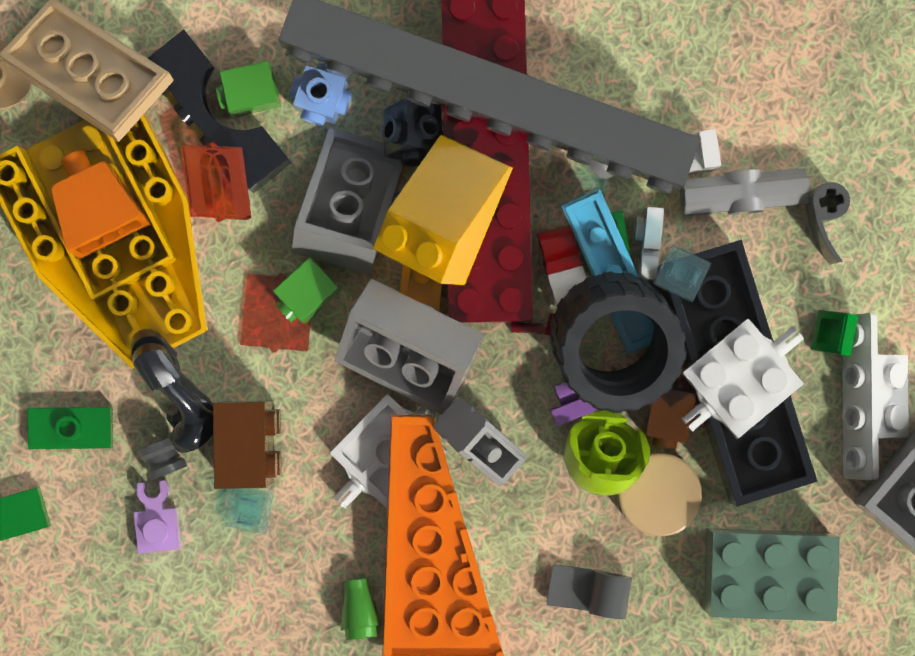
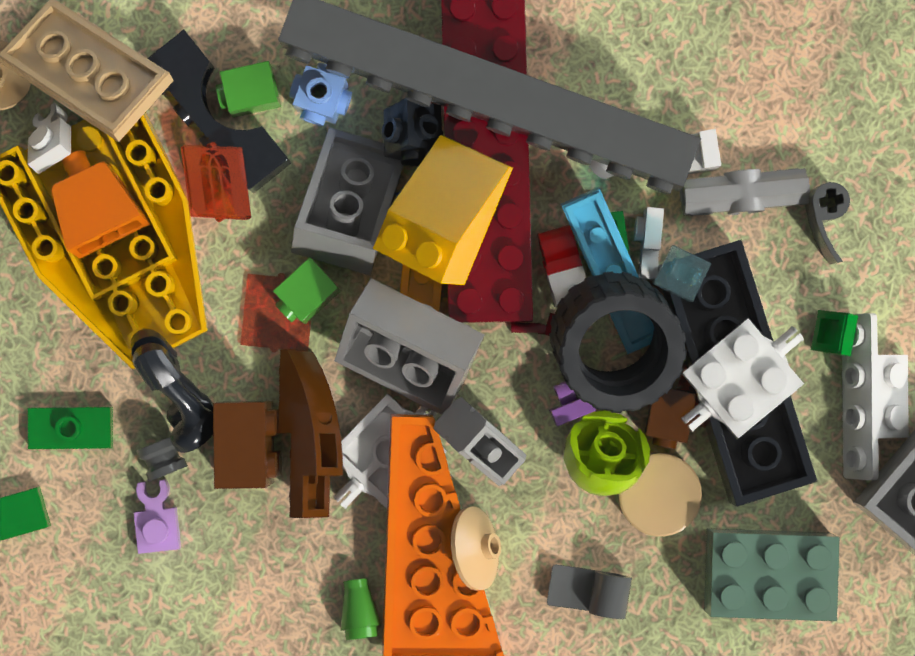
clear light blue tile [225,488,275,534] -> none
none -> white plate [27,102,71,174]
none -> reddish brown slope [278,349,343,518]
none -> tan dish [451,506,501,591]

